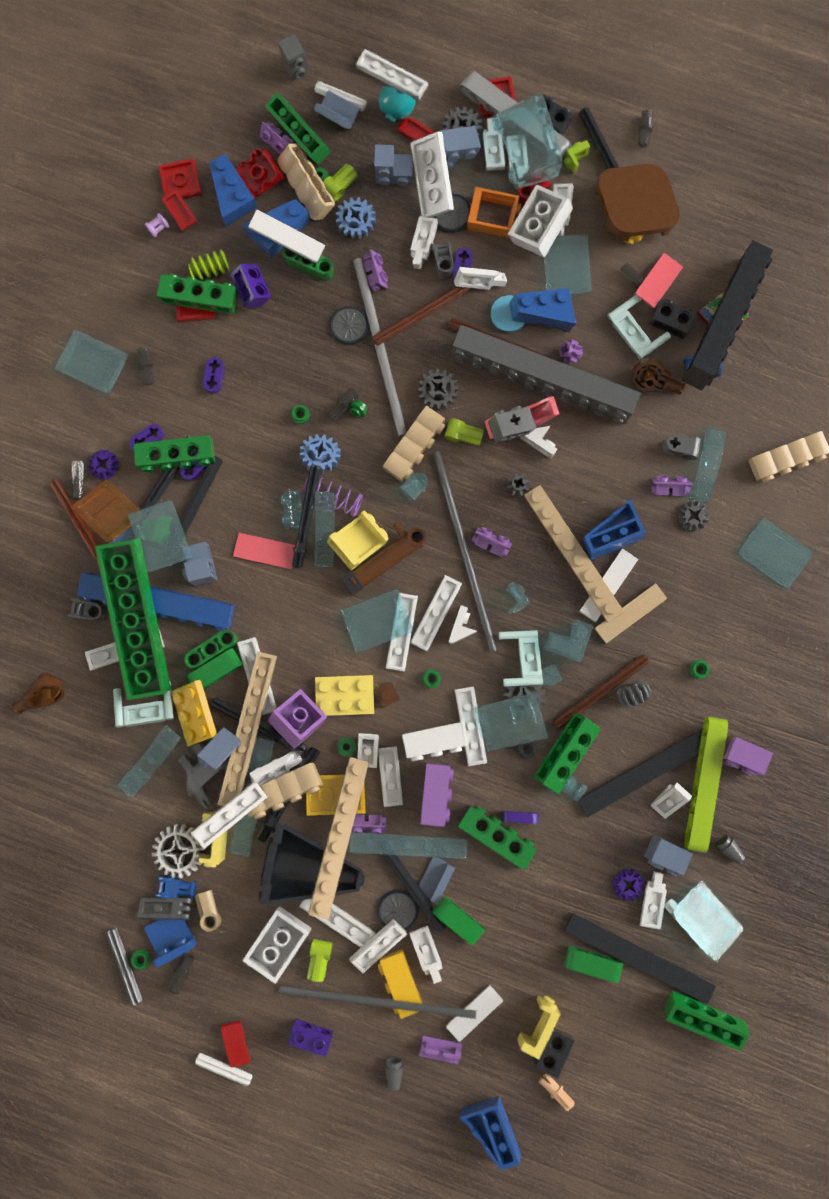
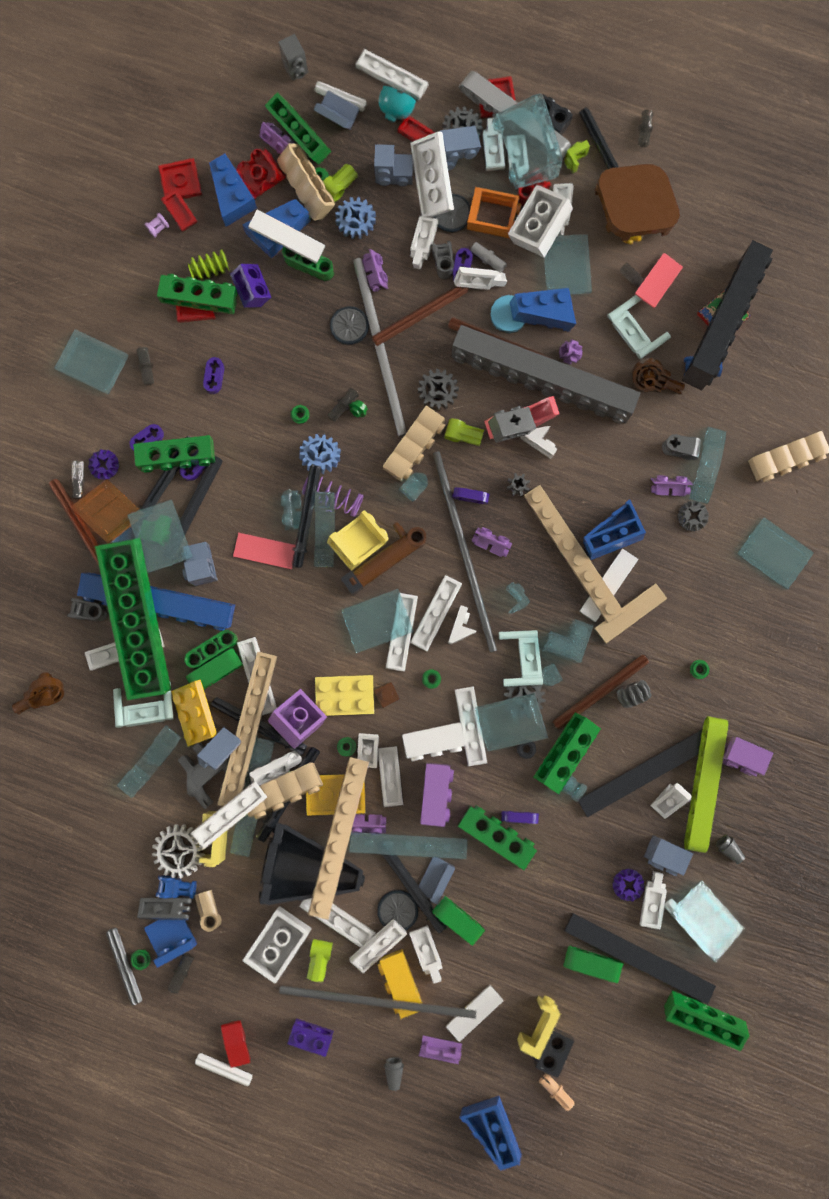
black brick [649,298,696,339] -> none
none -> dark purple beam [453,487,490,504]
none -> light grey pin [470,242,506,273]

